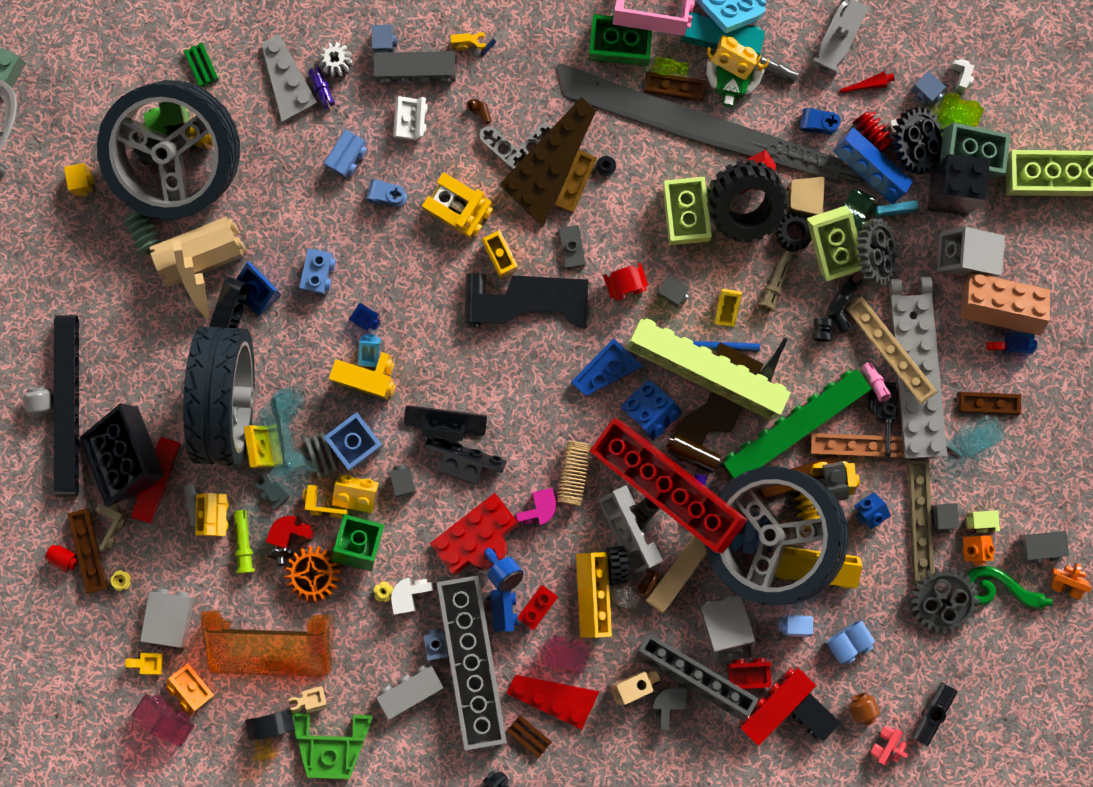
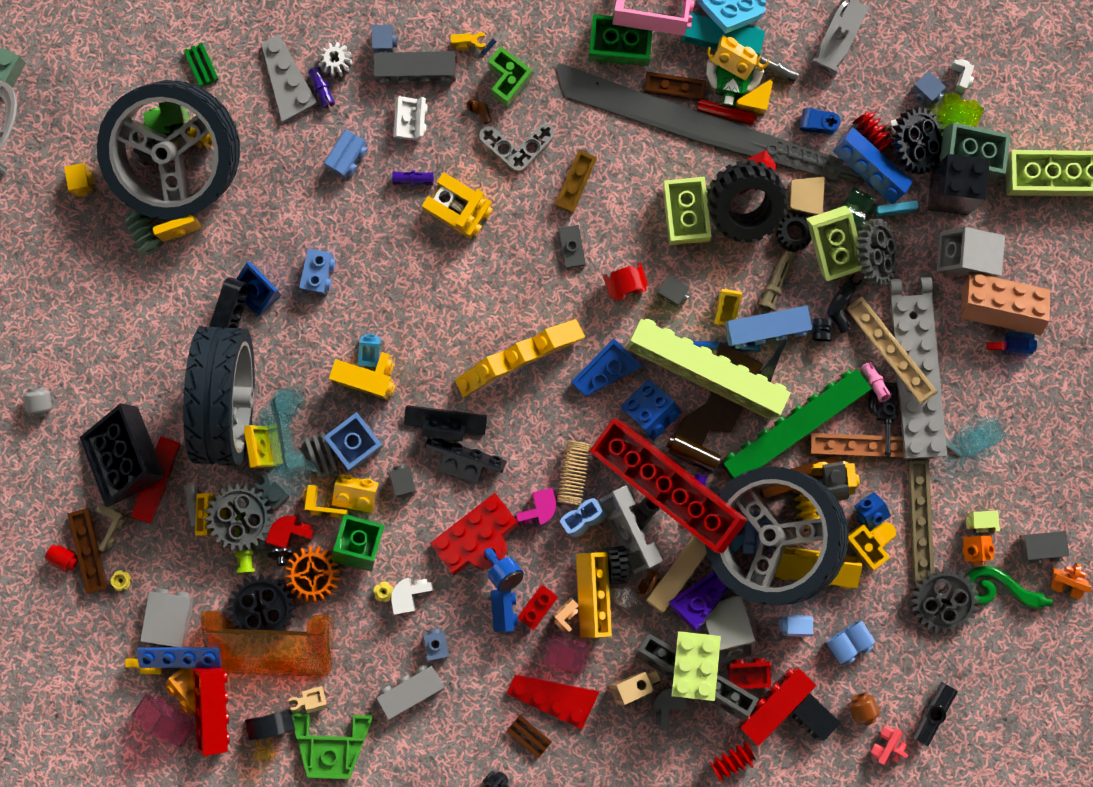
black beam [54,315,79,497] -> none
tan brick [150,217,247,287] -> none
tan slope [172,240,210,319] -> none
clear blue bracket [349,303,381,334] -> none
medium blue piece [366,179,407,207] -> none
light grey brick [437,575,507,750] -> none
black door [464,273,588,328] -> none
yellow brick [481,230,518,279] -> none
dark brown wing [499,97,596,227] -> none
black plate [596,156,616,176] -> none
clear neon green plate [653,56,689,75] -> none
red piece [839,71,895,93] -> none
dark grey brick [932,503,959,534] -> none
reddish brown tile [958,392,1021,415] -> none
none -> blue bracket [136,647,222,668]
none -> yellow plate [153,214,202,242]
none -> red brick [193,667,230,756]
none -> dark grey gear [203,483,273,552]
none -> black gear [227,574,296,643]
none -> dark purple pin [392,170,434,187]
none -> yellow arch [454,319,585,398]
none -> bright green brick [488,46,532,108]
none -> light nougat bracket [553,597,579,632]
none -> light blue brick [560,498,607,538]
none -> dark purple wing [669,571,729,632]
none -> yellowish green brick [672,631,721,701]
none -> red axle [697,99,756,125]
none -> red piece [709,741,756,783]
none -> medium blue brick [724,305,812,349]
none -> yellow slope [735,79,773,115]
none -> yellow brick [848,522,896,570]

